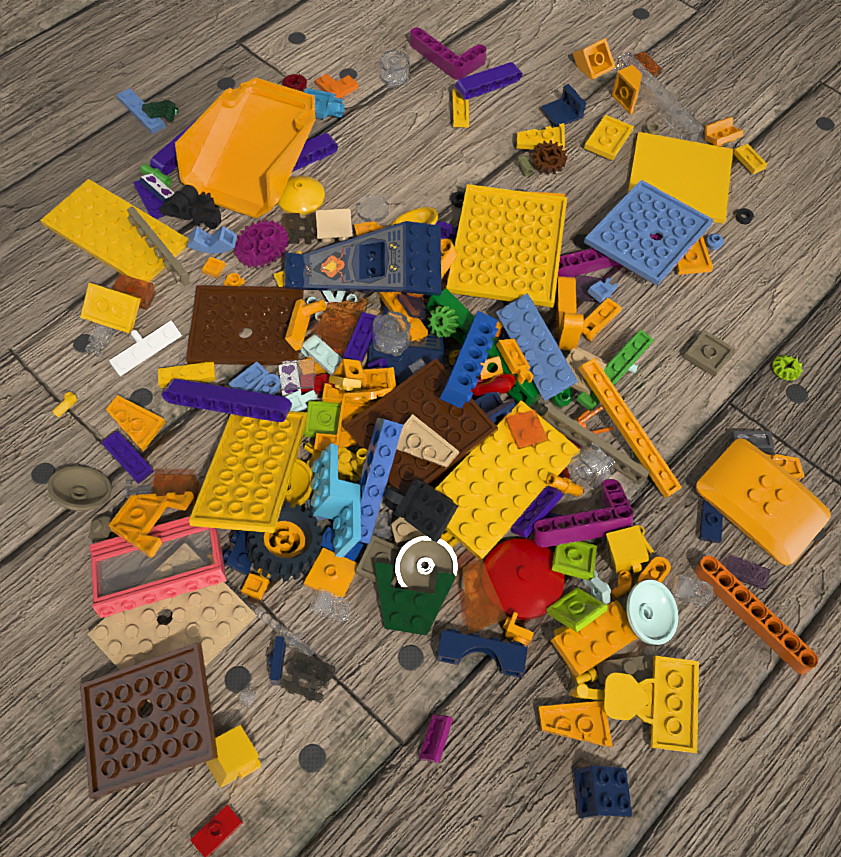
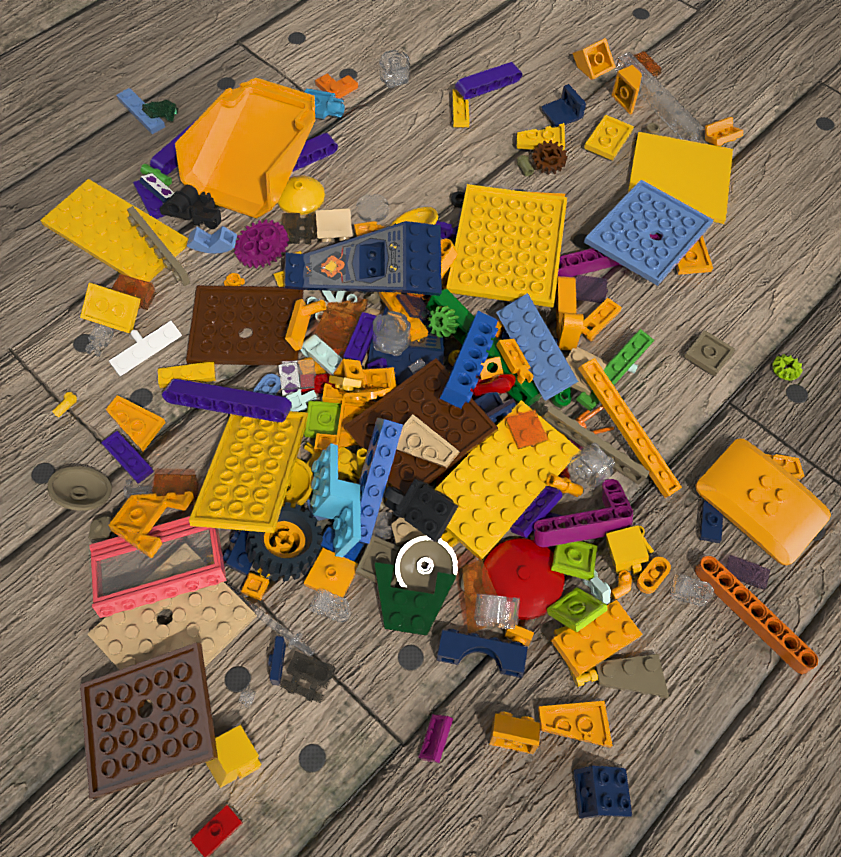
light orange tile [202,257,226,278] -> none
medium blue plate [228,362,269,391] -> none
dark red gear [282,74,307,92] -> none
magenta beam [410,27,487,80] -> none
yellow plate [570,656,699,753] -> none
medium blue plate [588,278,618,303] -> none
light aqua dish [627,580,678,645] -> none
medium blue plate [706,234,724,250] -> none
flat silver plate [731,431,774,452] -> none
yellow plate [733,143,768,174] -> none
black piece [735,208,754,225] -> none
none -> clear brick [474,594,520,629]
none -> light orange slope [489,711,540,754]

